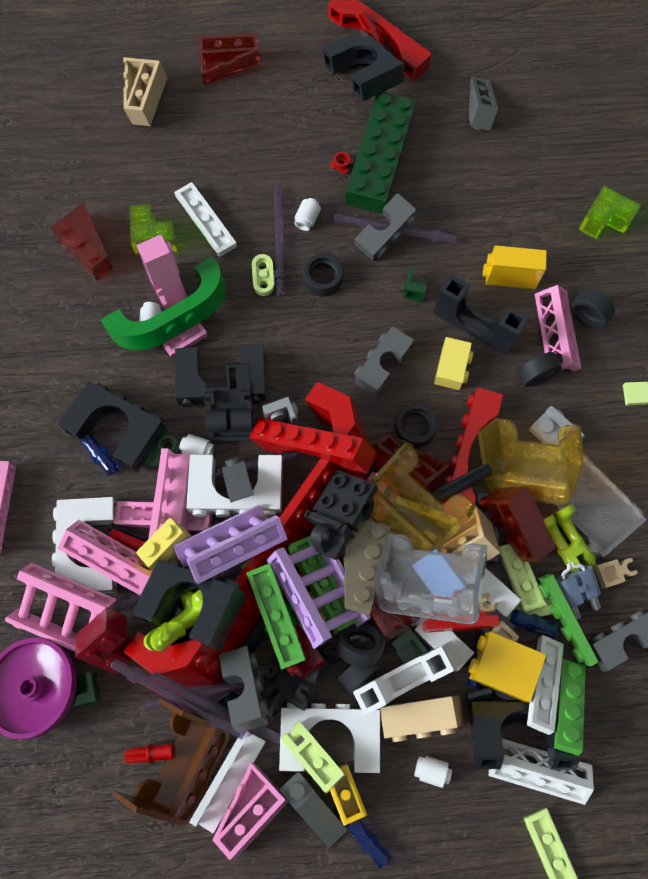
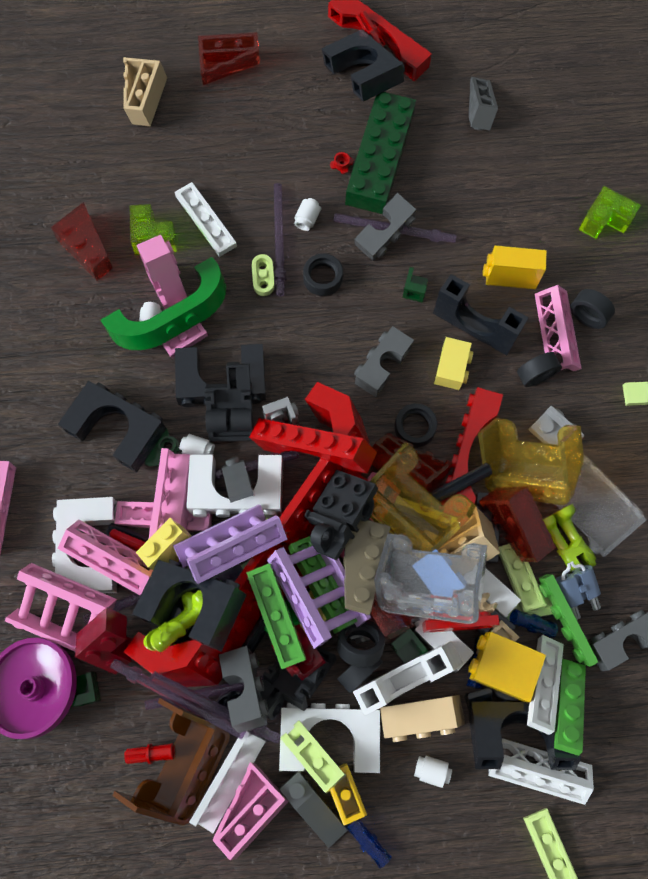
clear blue pin [80,434,119,476] -> none
tan plate [593,558,638,589] -> none

